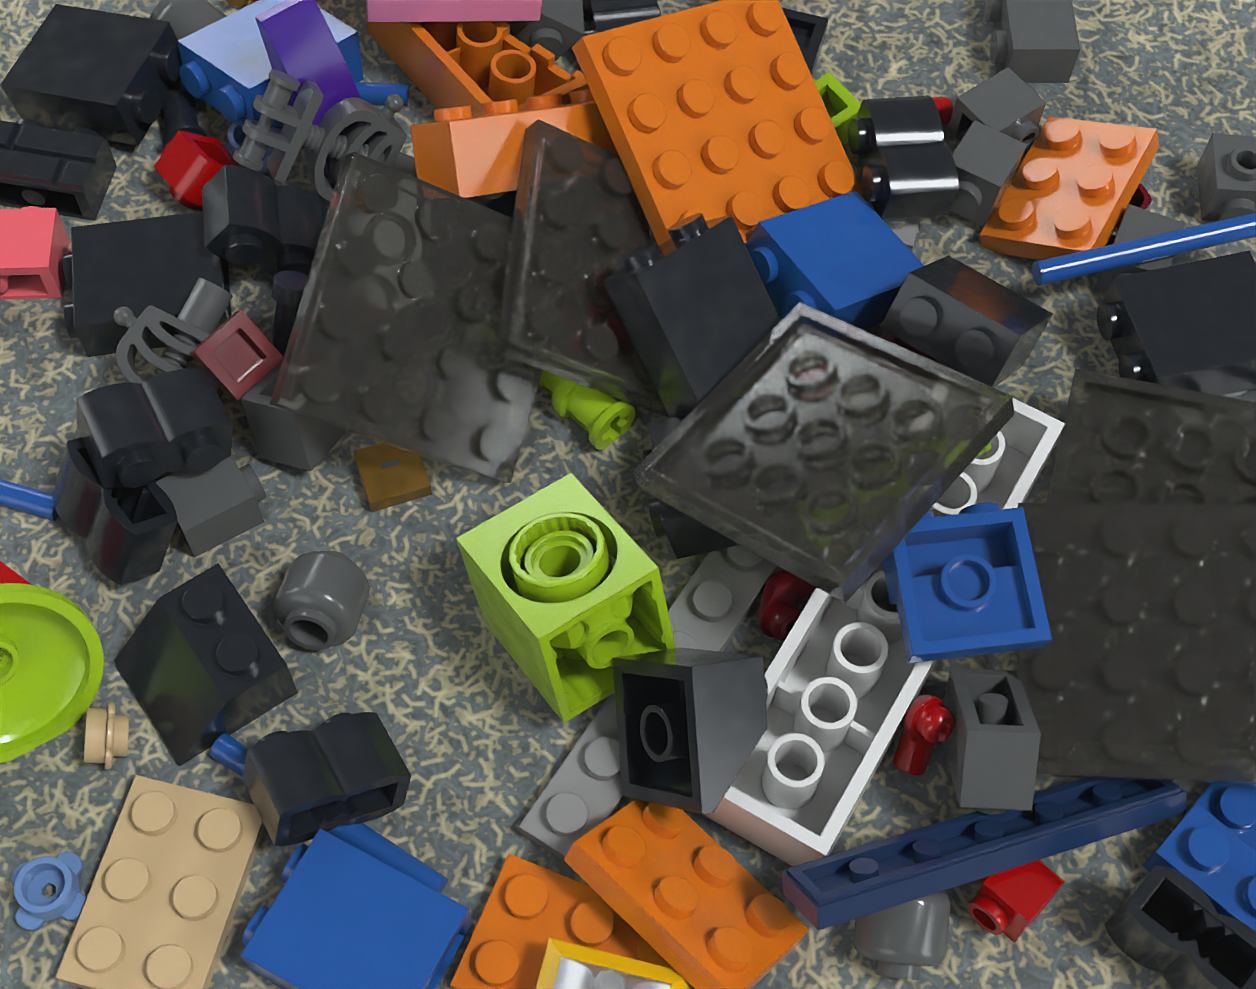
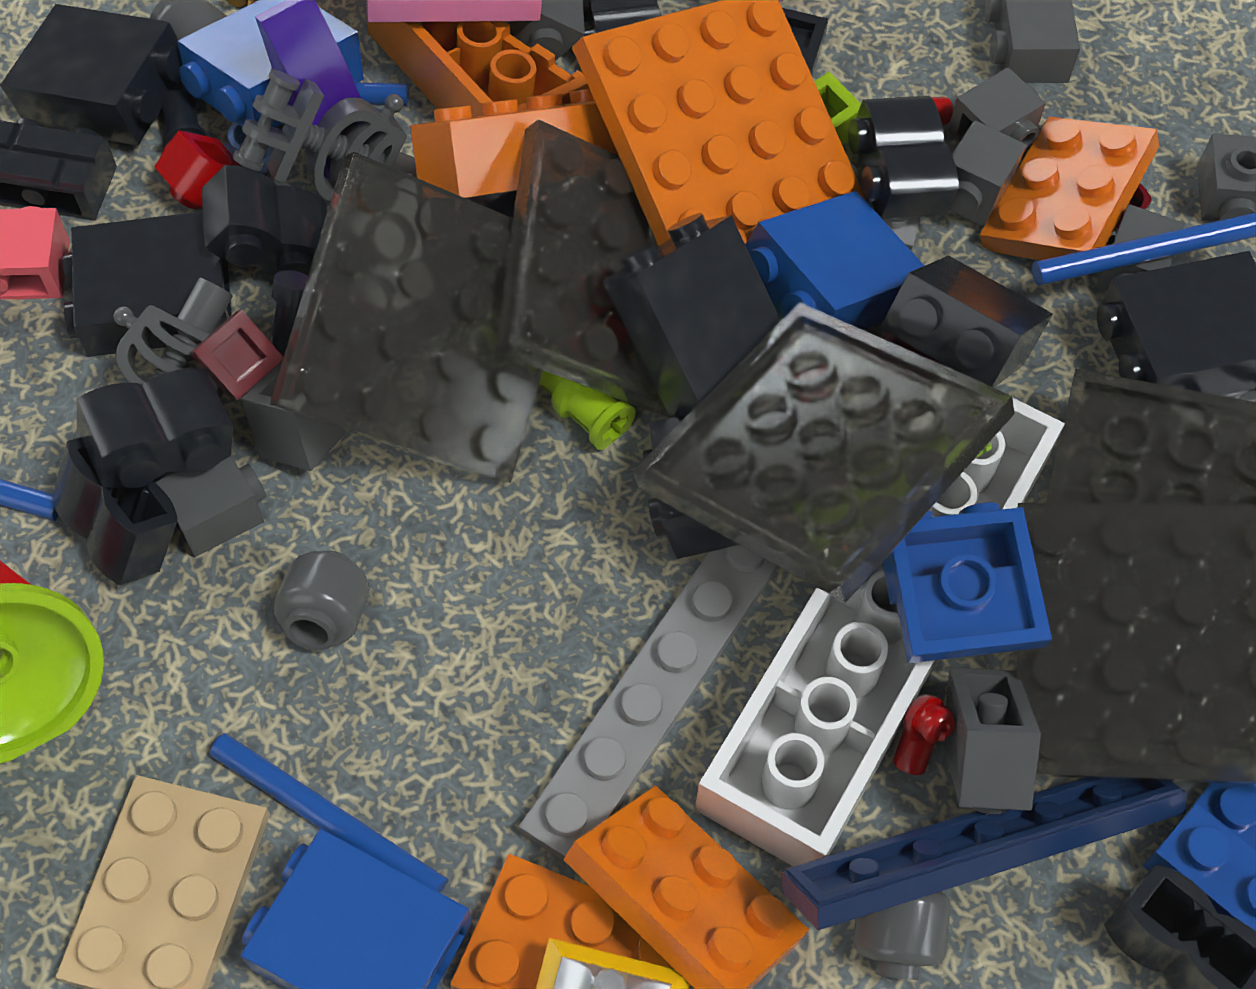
medium blue plate [11,852,87,931] -> none
tan plate [84,702,129,770] -> none
black slope [114,563,298,766] -> none
black brick [242,712,412,846] -> none
pearl gold tile [353,434,432,512] -> none
lime brick [456,473,676,723] -> none
black slope [612,648,768,814] -> none
dark red arm [756,557,828,641] -> none
red plate [967,860,1065,943] -> none

